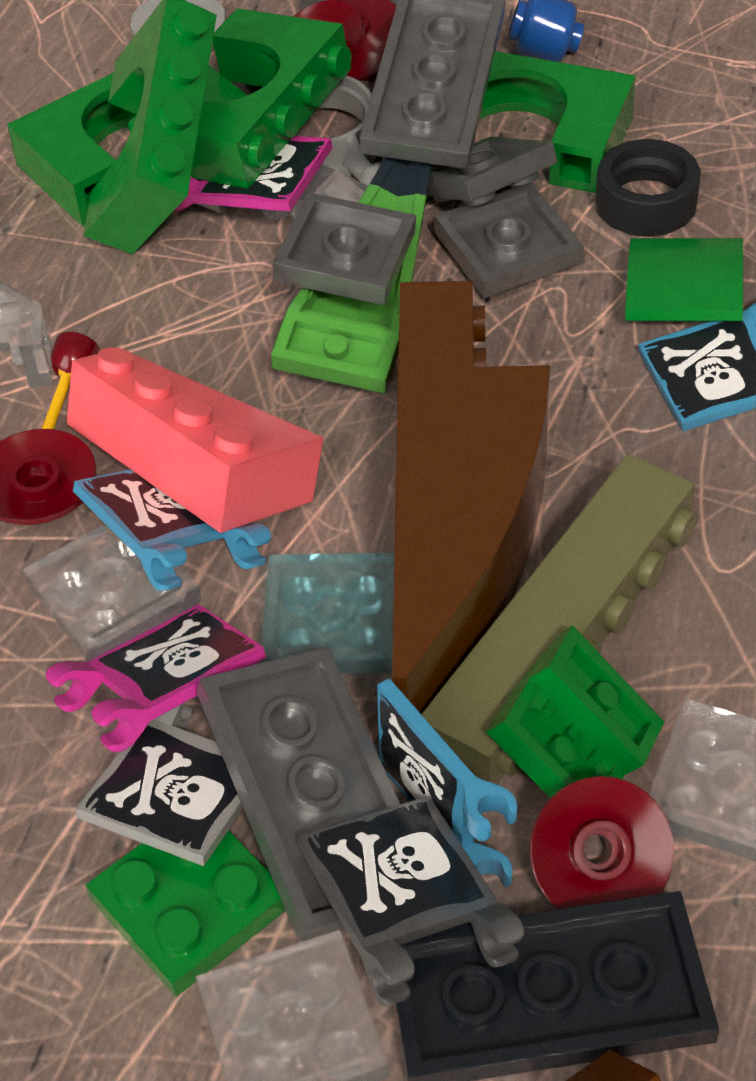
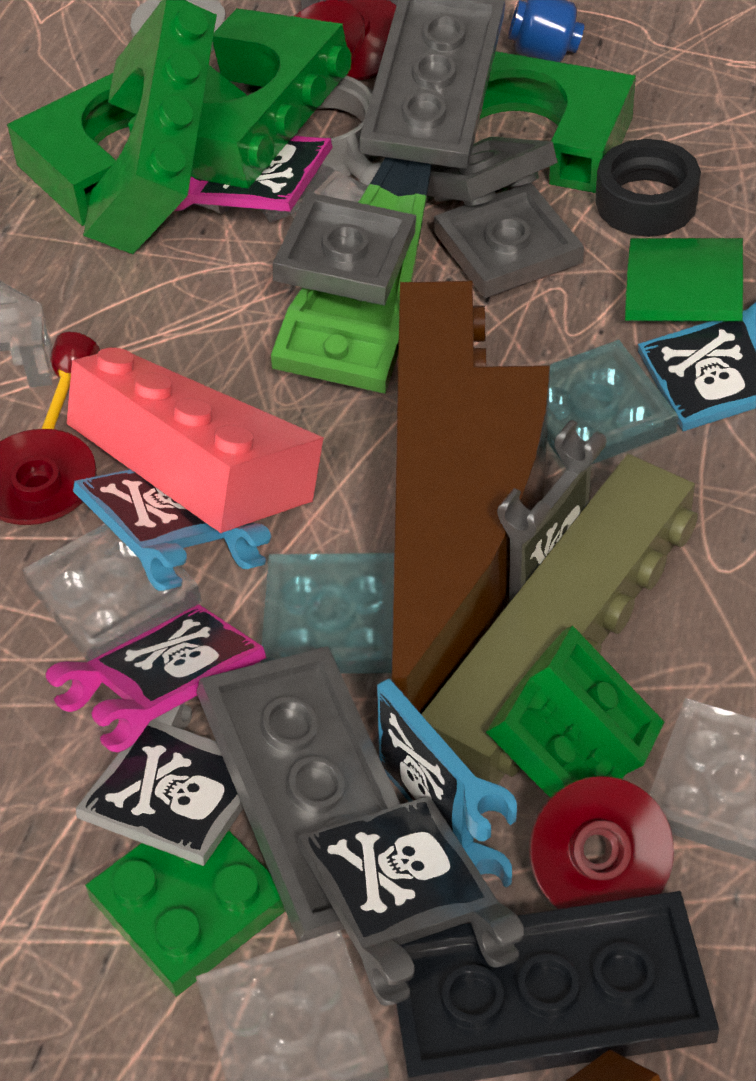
none -> flat silver flag [497,420,607,603]
none -> clear light blue plate [547,340,678,465]

